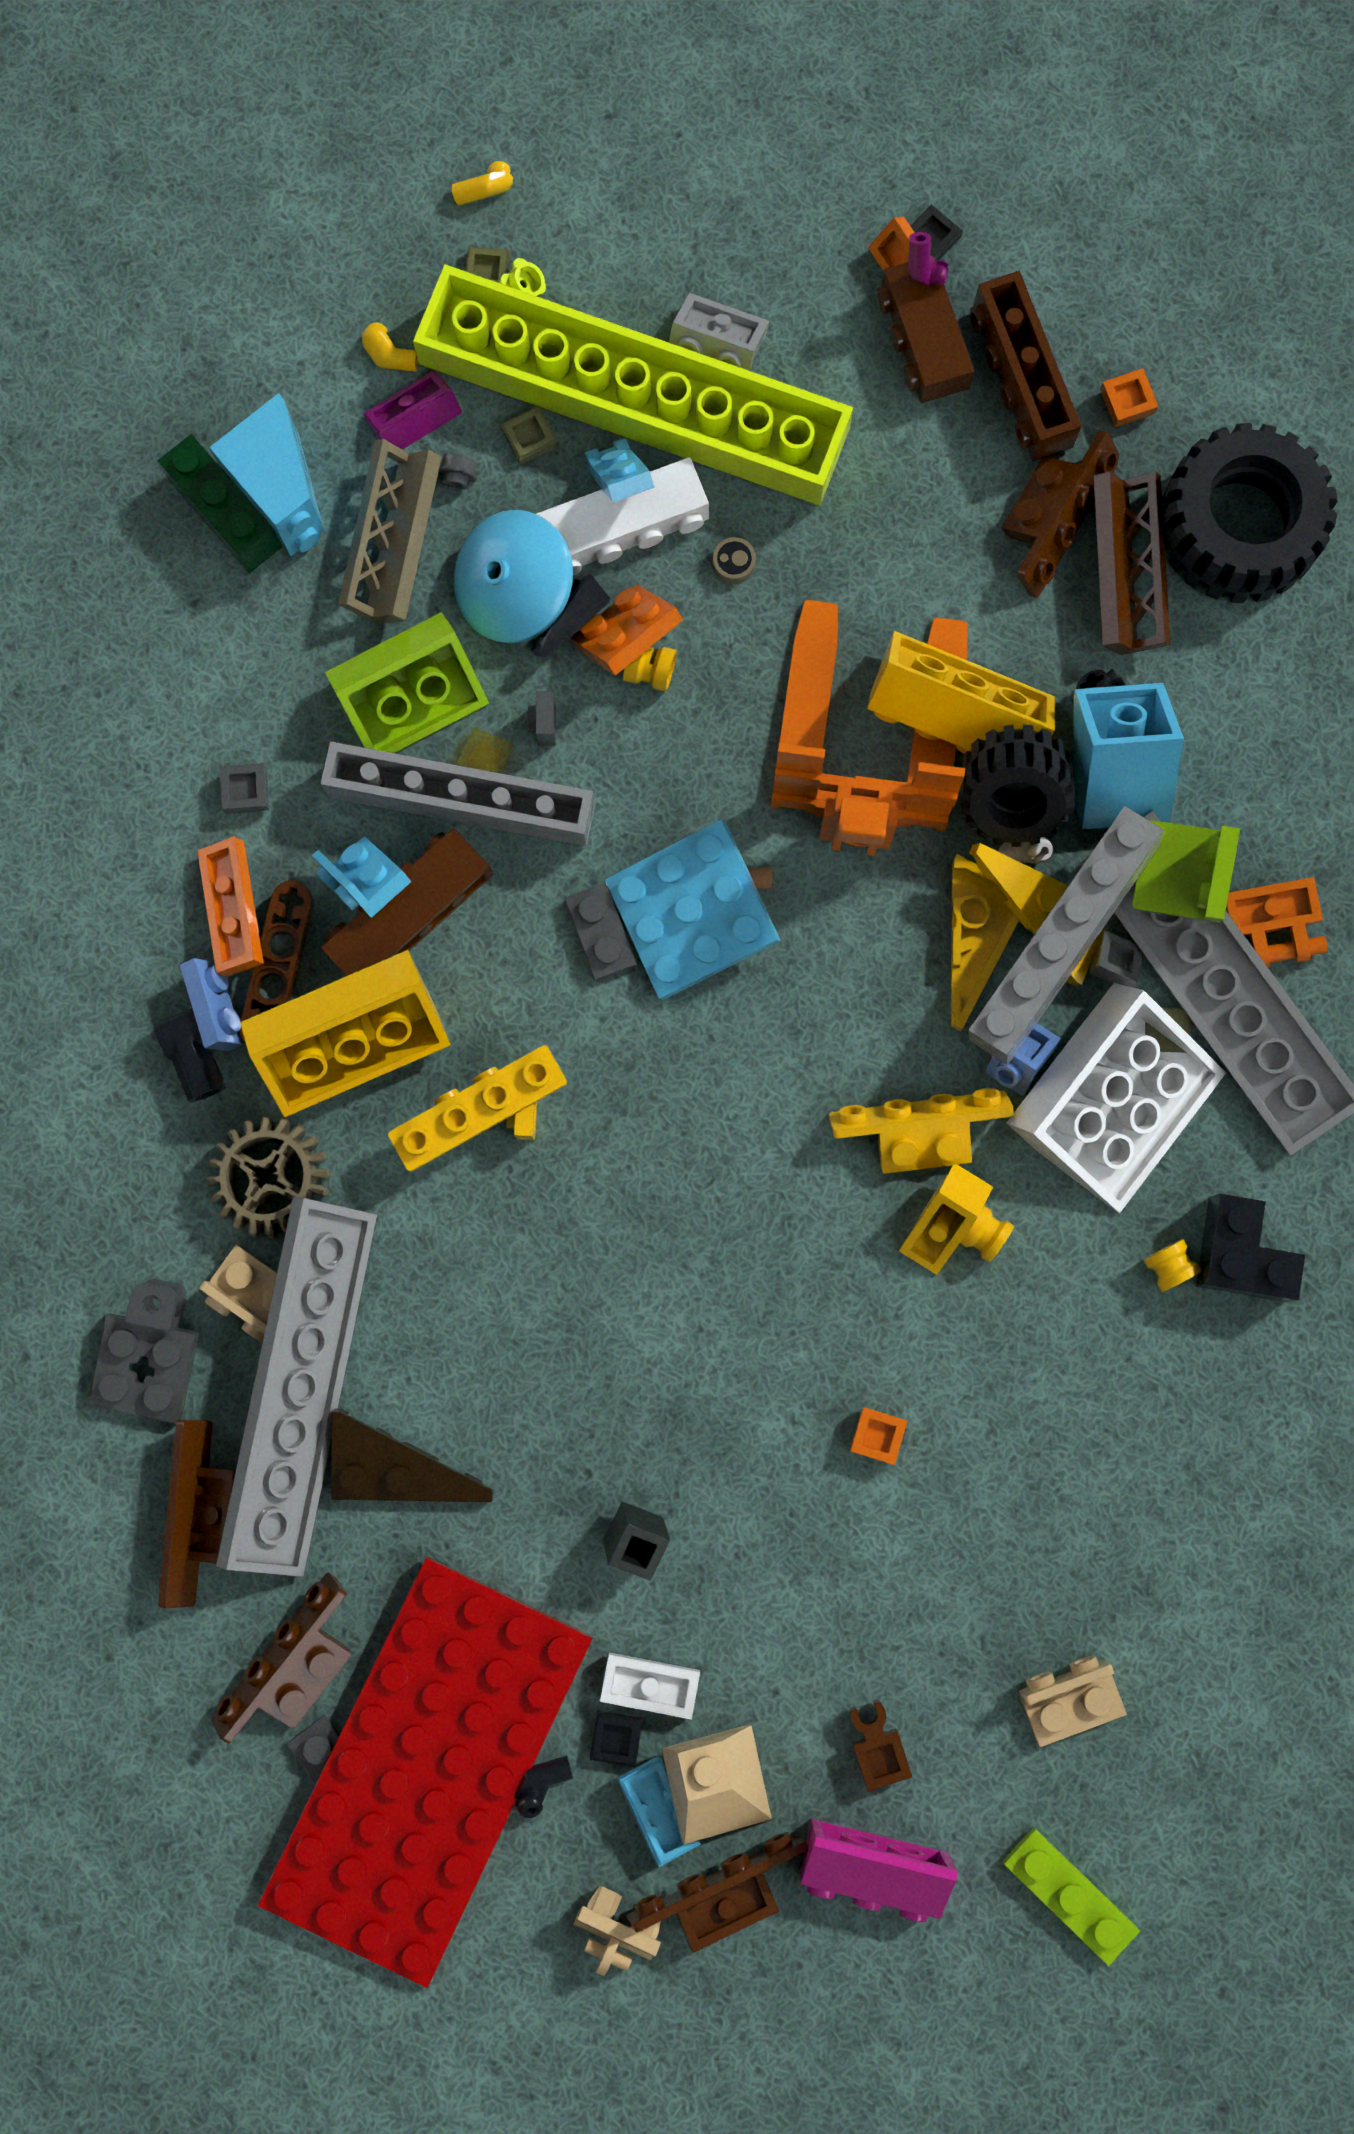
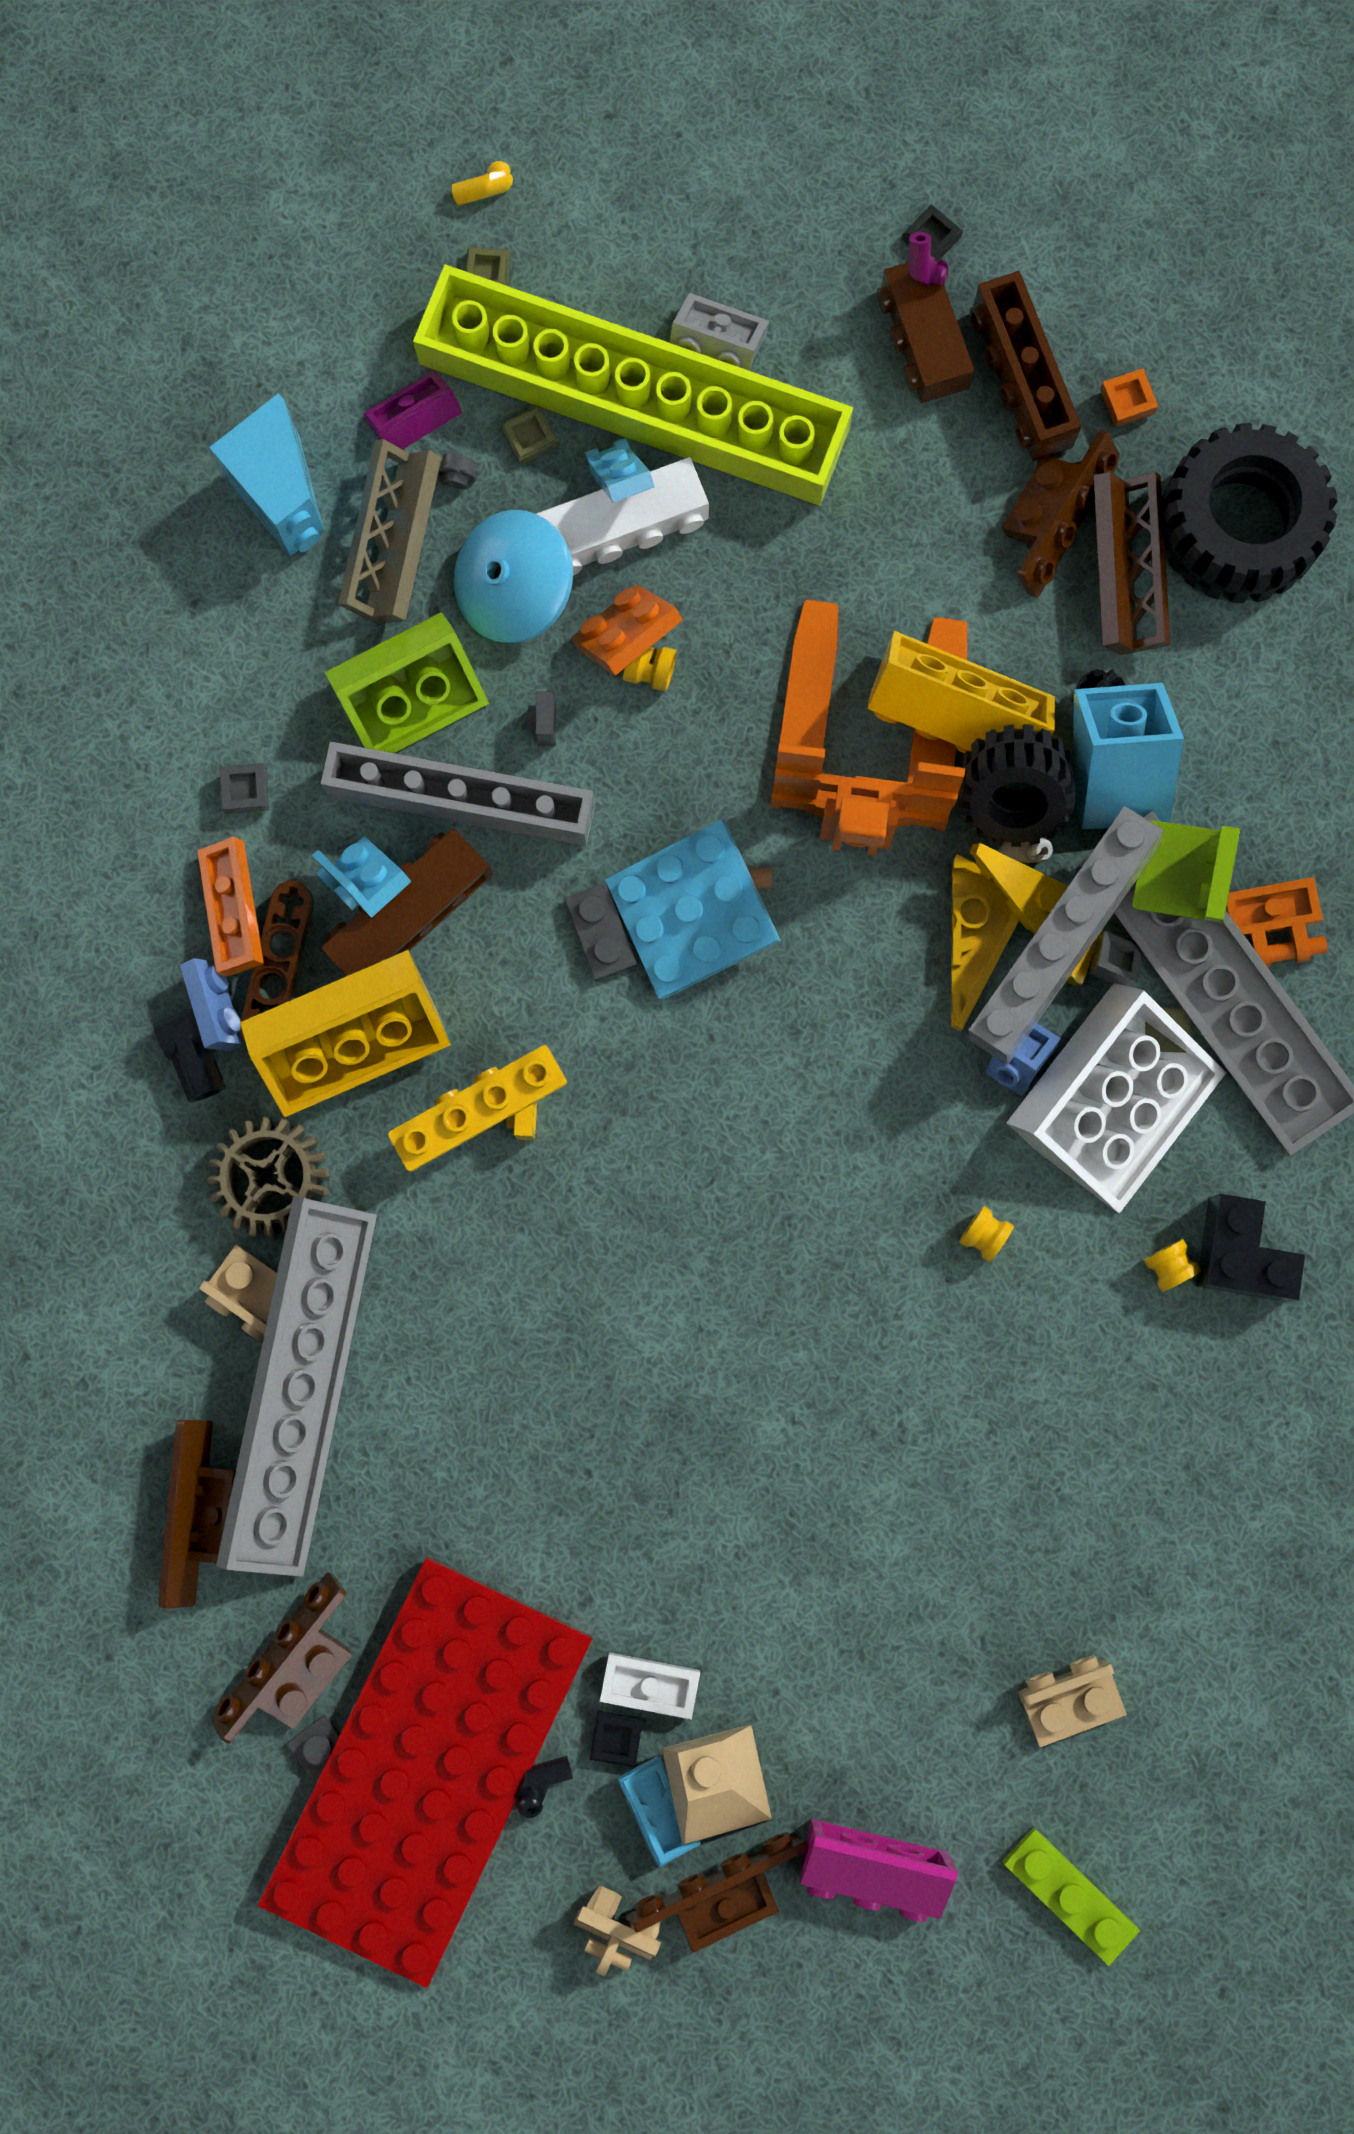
dark grey plate [88,1279,200,1424] -> none
dark green brick [157,434,282,574] -> none
dark brown wing [331,1408,494,1502] -> none
yellow arm [362,322,418,372] -> none
clear yellow tile [456,727,515,774] -> none
neon yellow plate [499,258,546,296] -> none
black slope [531,573,611,657] -> none
pearl dark grey brick [603,1501,670,1581] -> none
tile [713,537,756,584] -> none
yellow bracket [829,1088,1014,1174] -> none
orange plate [849,1407,907,1465] -> none
reddish brown plate [849,1699,912,1792] -> none
orange plate [868,217,915,271] -> none
yellow slope [899,1163,993,1275] -> none

